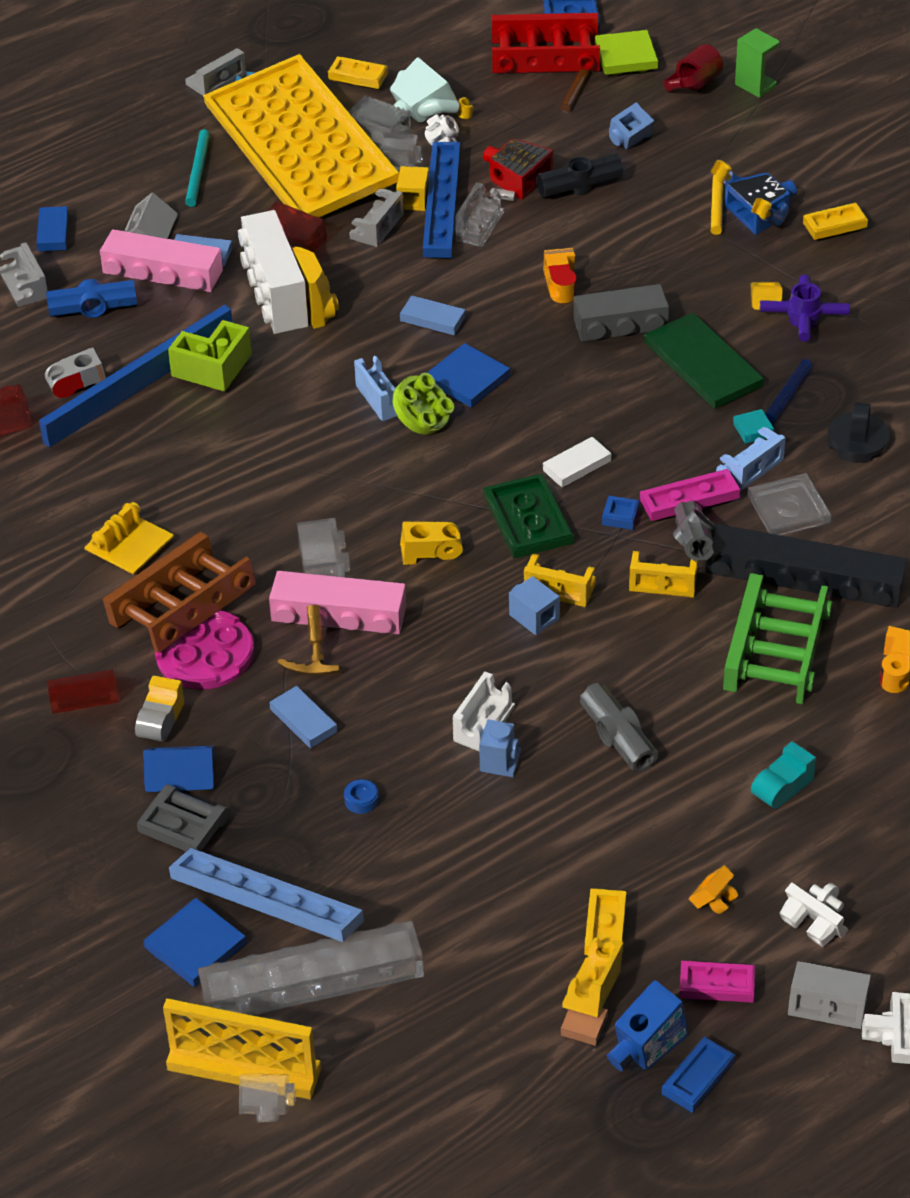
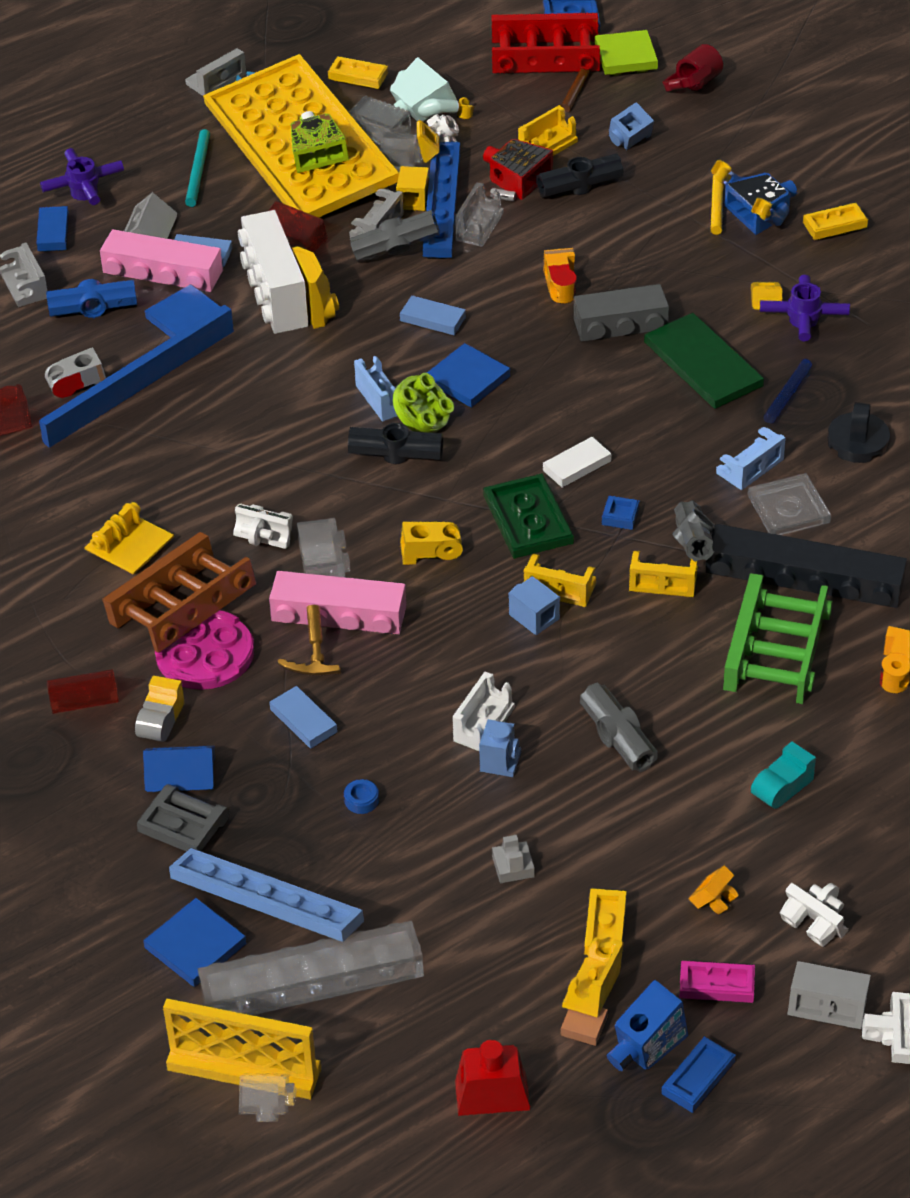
lime brick [168,320,252,392] -> none
dark pink plate [640,469,740,521] -> none
teal tile [733,409,774,444] -> none
bright green panel [735,28,779,98] -> none
none -> dark purple bar [40,148,124,205]
none -> blue tile [145,284,220,338]
none -> white hips [233,504,293,549]
none -> lime torso [291,111,349,173]
none -> black piece [348,423,444,464]
none -> dark grey piece [350,210,440,263]
none -> yellow slope [417,120,440,163]
none -> red torso [455,1040,530,1116]
none -> light grey tile [492,835,534,883]
none -> yellow hinge [518,105,578,156]

